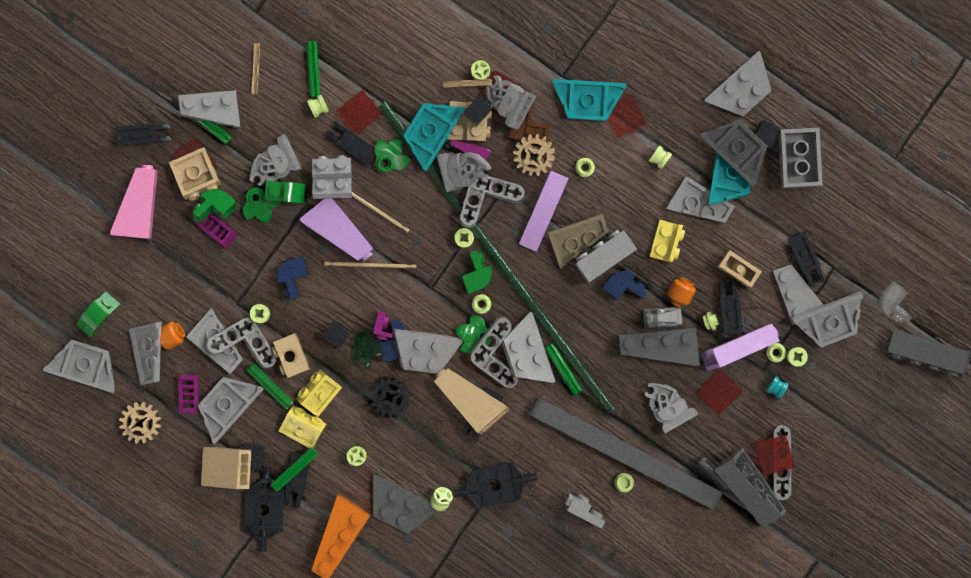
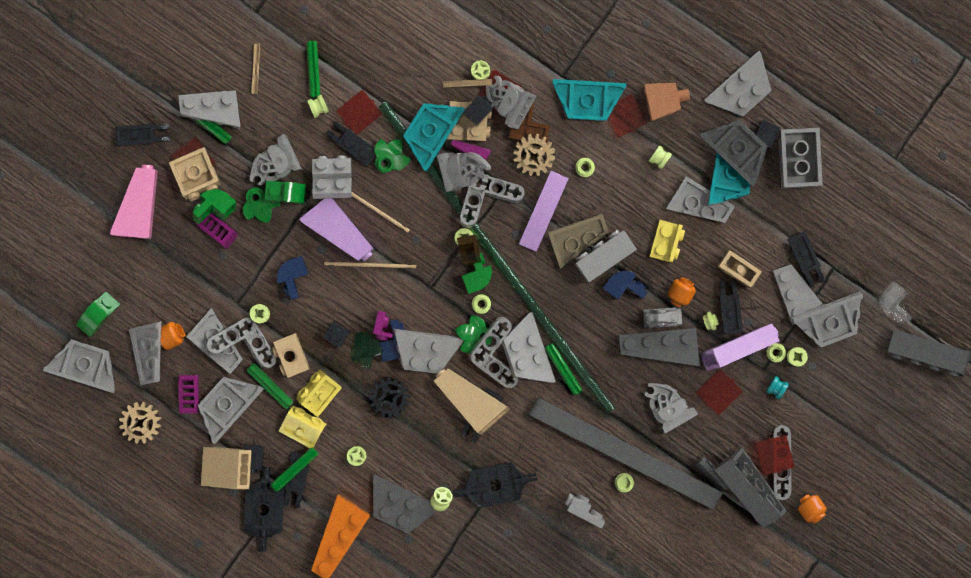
none -> dark brown panel [457,234,482,265]
none -> nougat torso [643,83,690,122]
none -> orange head [798,494,827,524]

